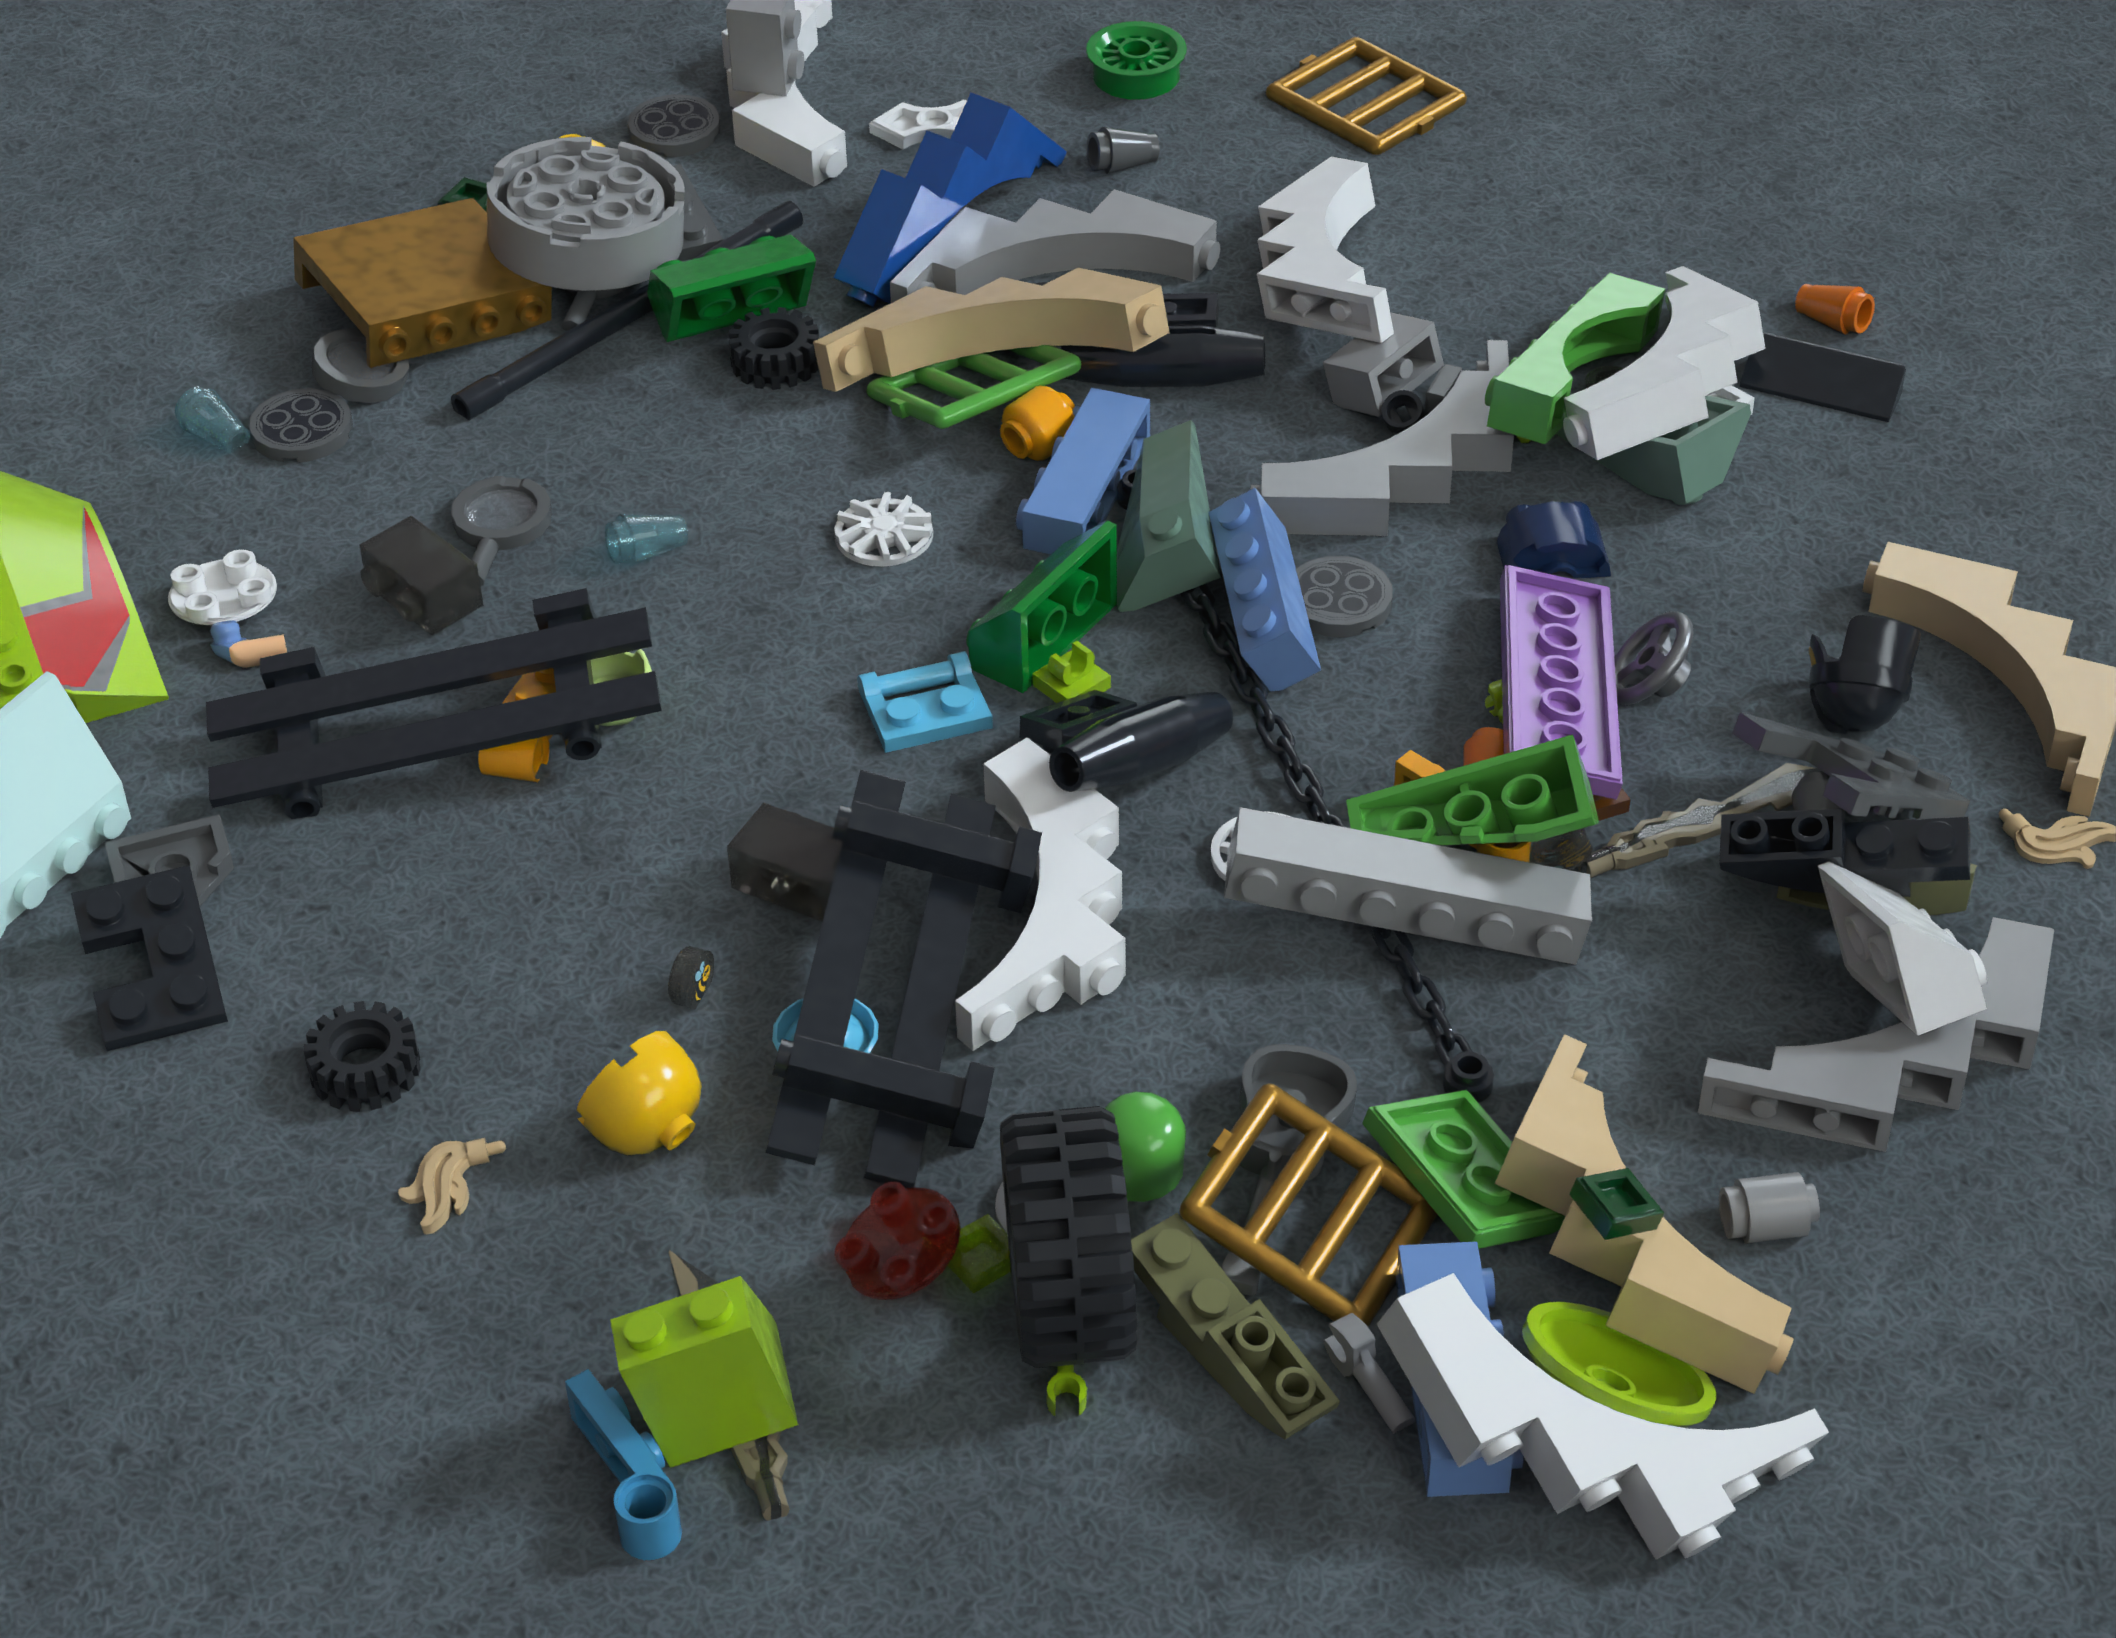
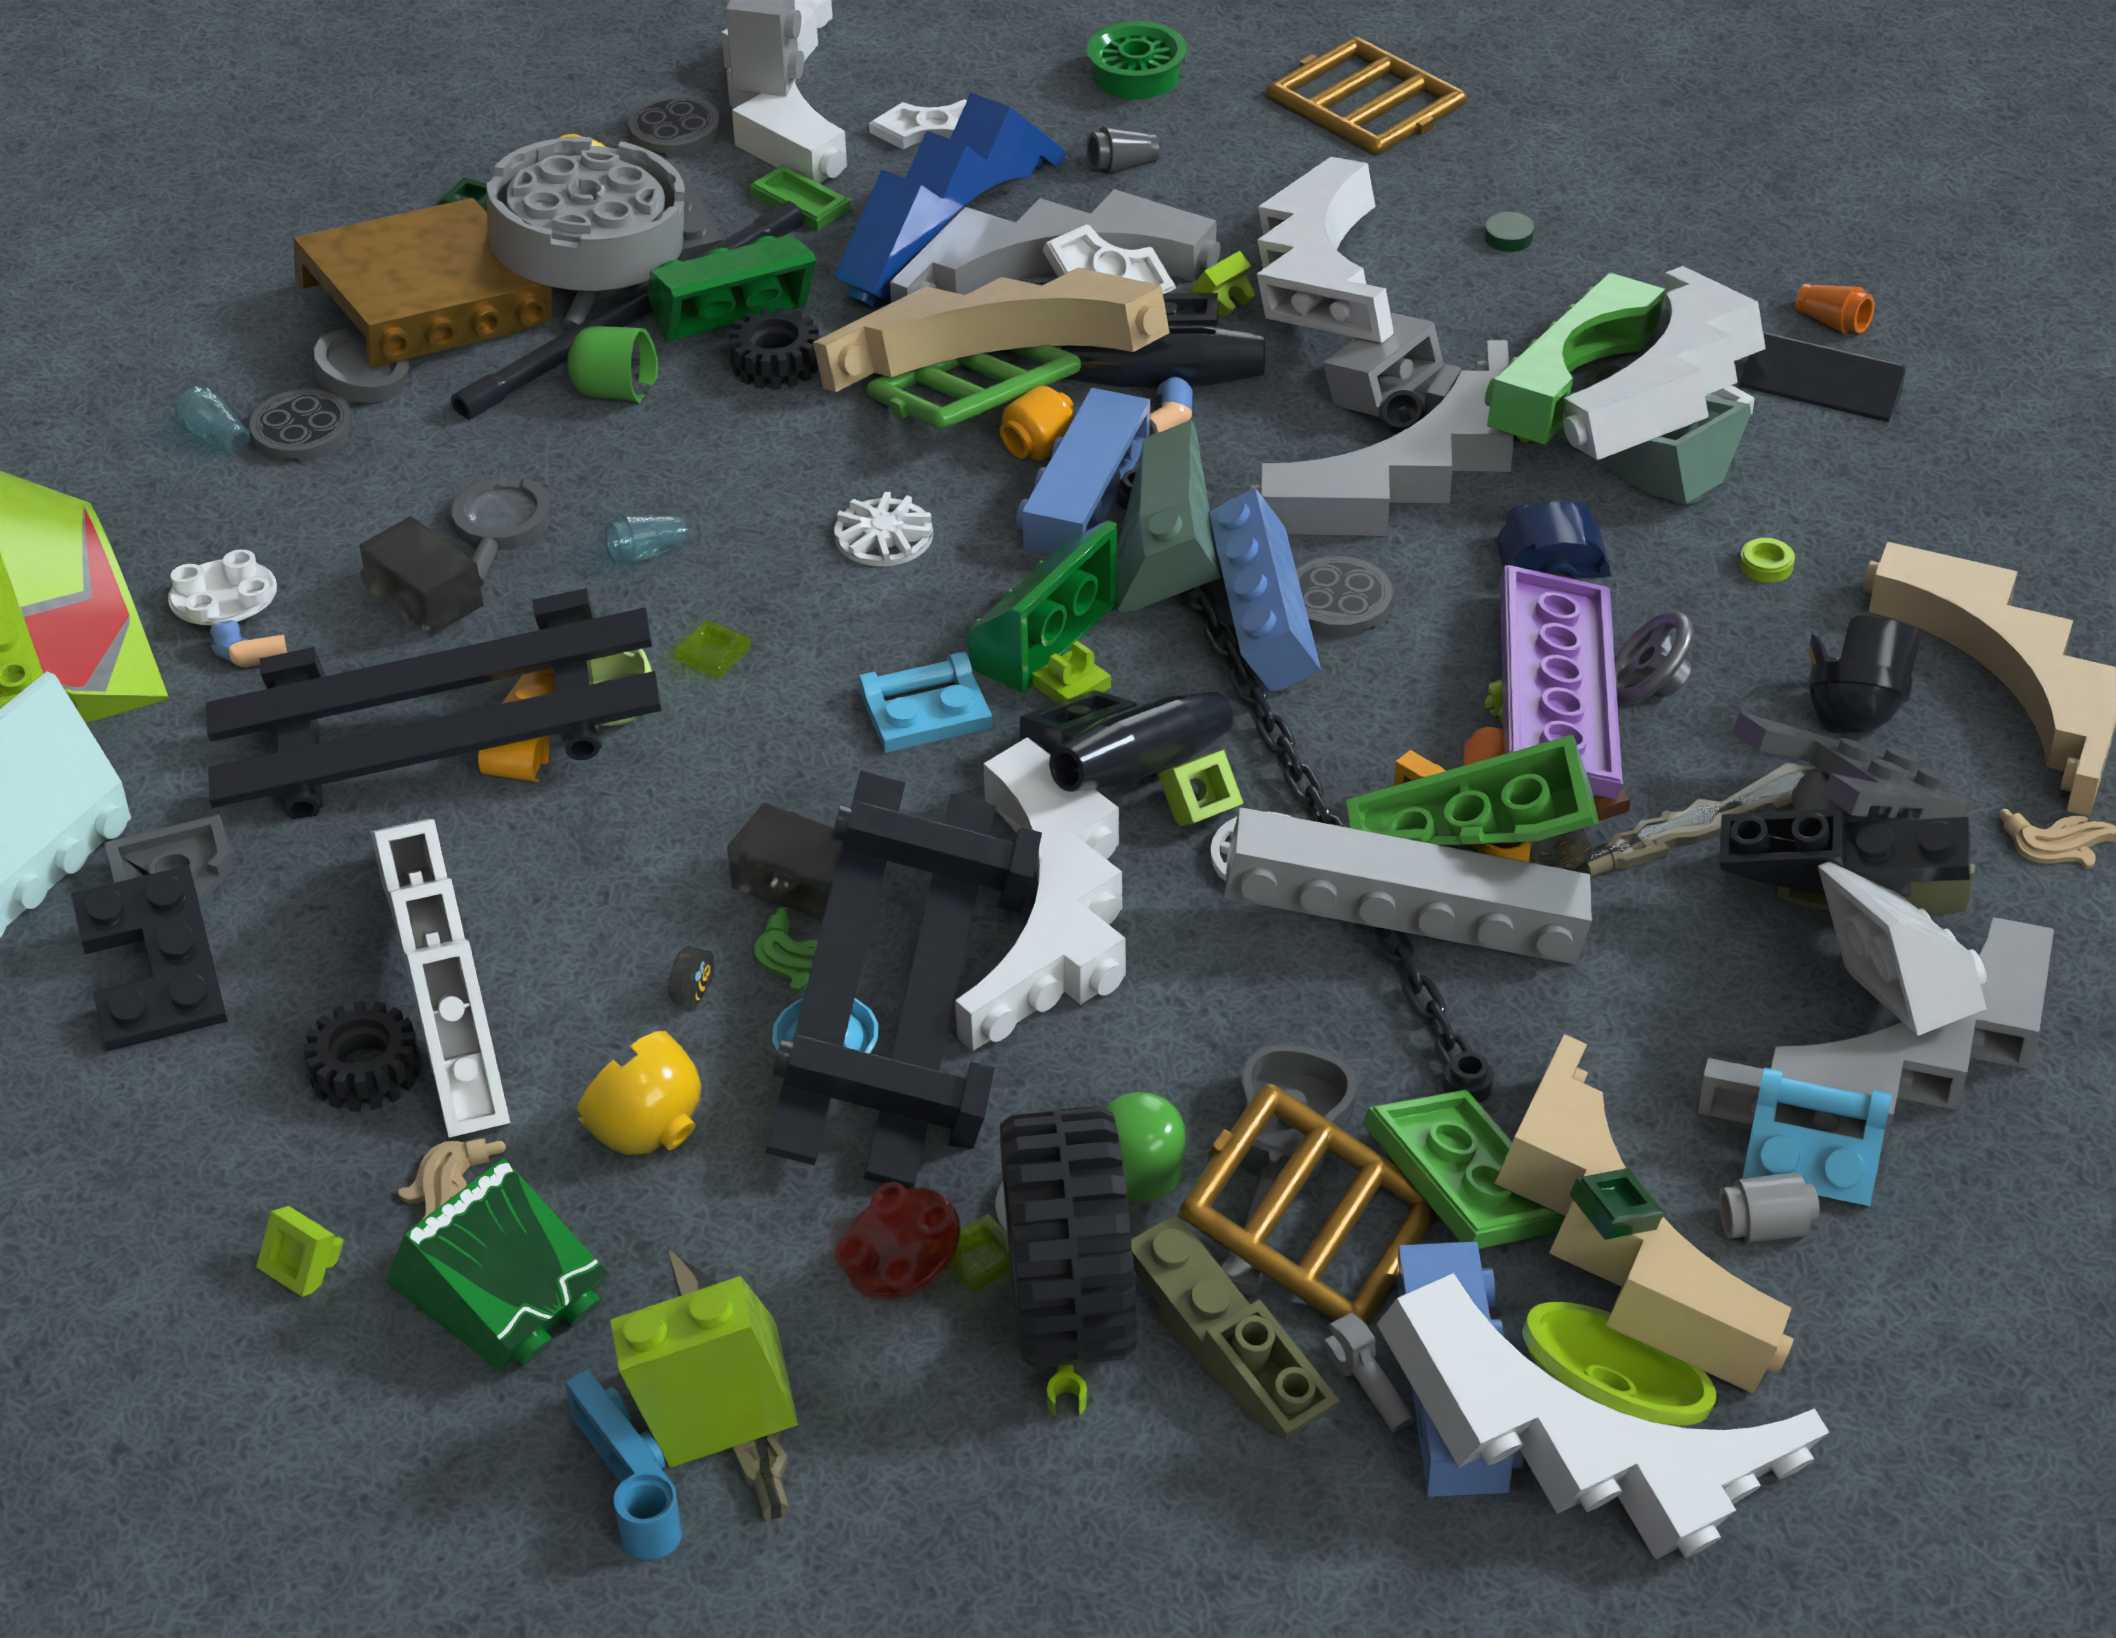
none -> lime tile [256,1206,344,1297]
none -> white arch [370,819,510,1138]
none -> slope [386,1158,608,1371]
none -> bright green helmet [567,326,658,403]
none -> clear neon green tile [674,619,751,679]
none -> bright green tile [749,165,851,231]
none -> bright green piece [754,907,818,992]
none -> white tile [1042,224,1176,294]
none -> arm [1150,377,1193,436]
none -> lime plate [1157,749,1244,826]
none -> lime tile [1188,251,1255,316]
none -> tile [1485,212,1534,252]
none -> lime tile [1739,538,1795,583]
none -> medium azure plate [1742,1067,1892,1206]

